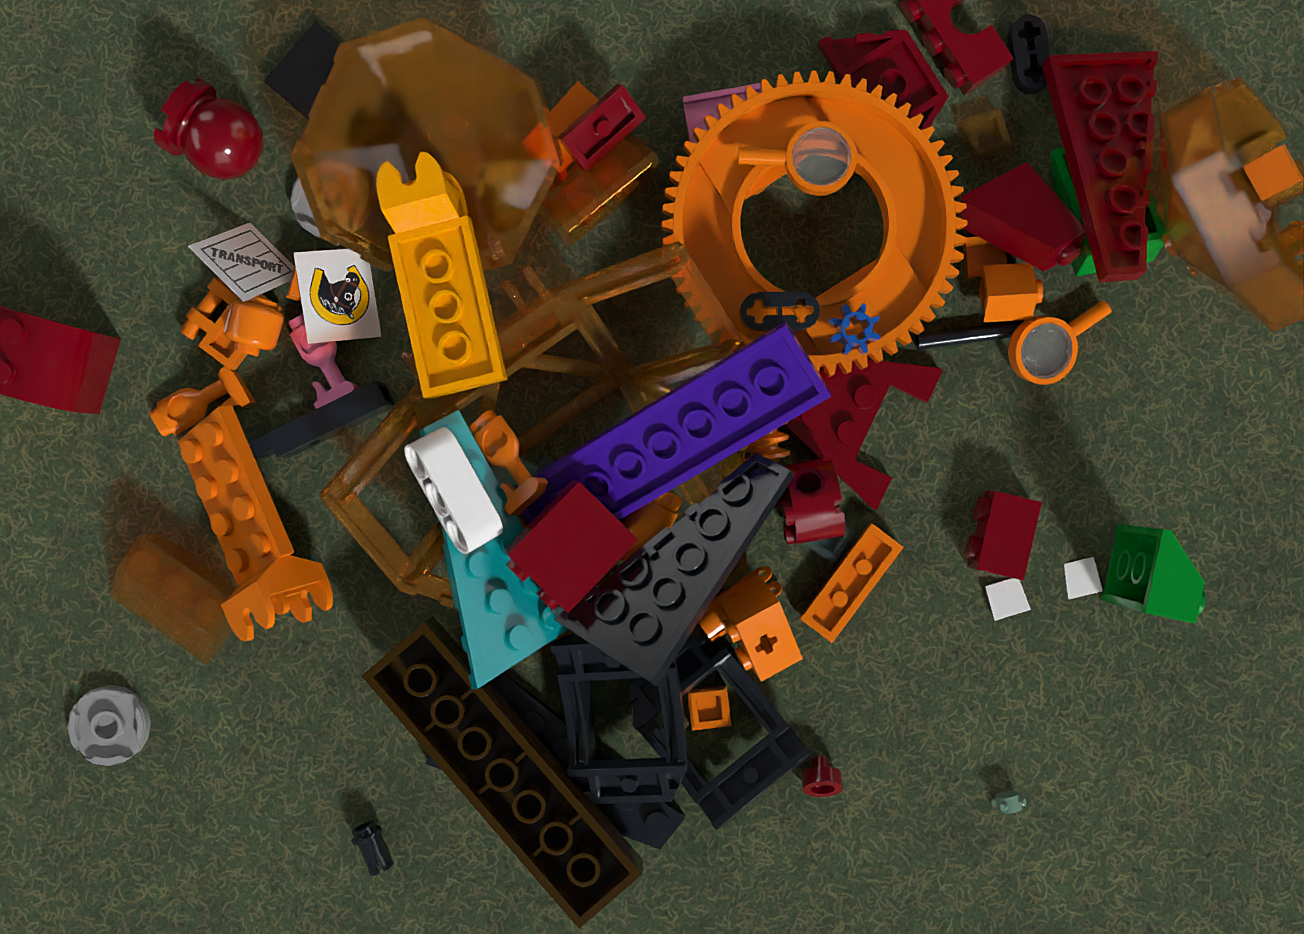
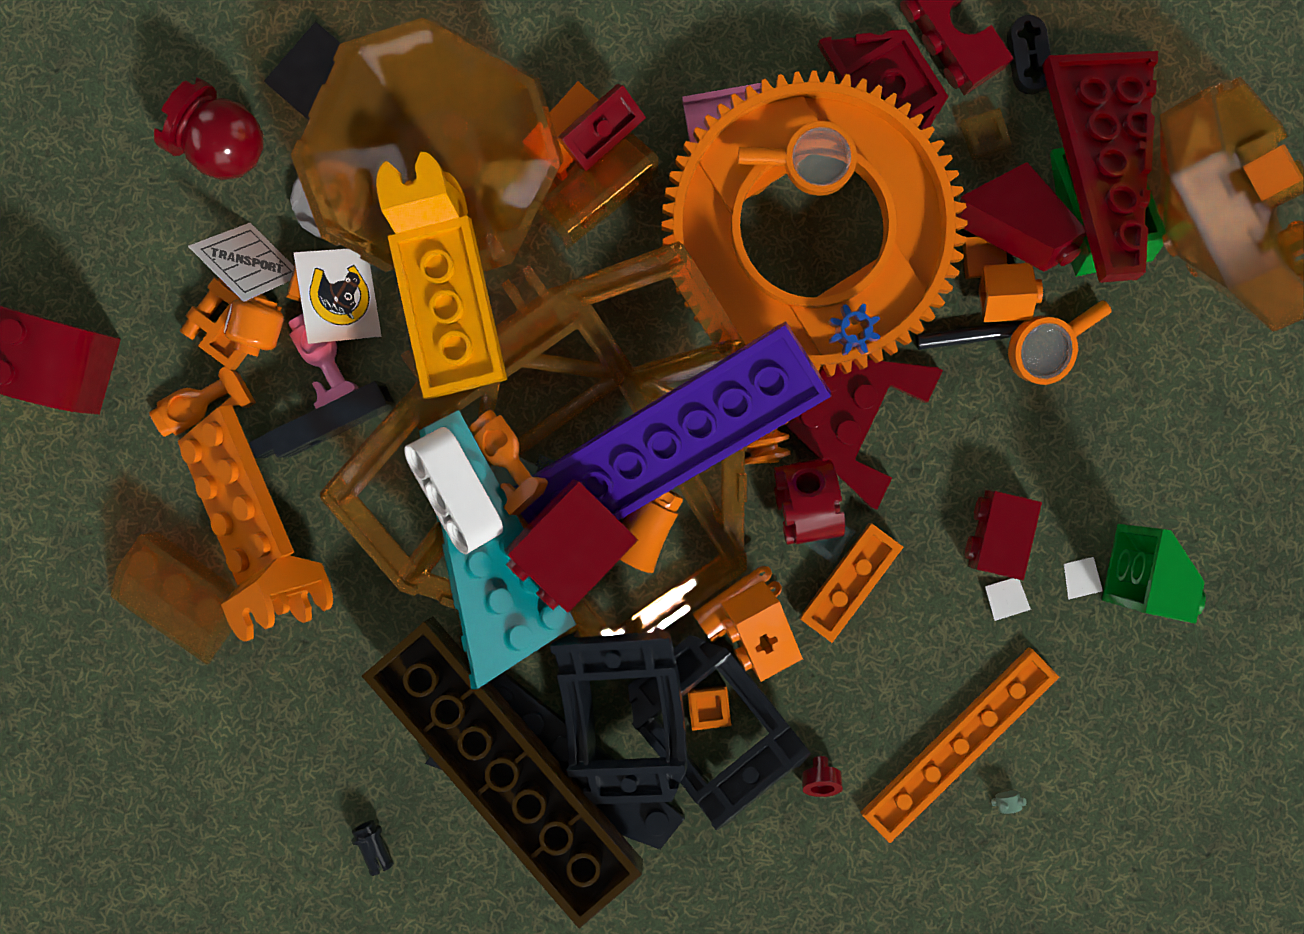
light grey tile [67,685,151,766] -> none
black wing [554,453,794,686] -> none
black beam [739,291,820,332] -> none
none -> orange tile [860,647,1059,843]

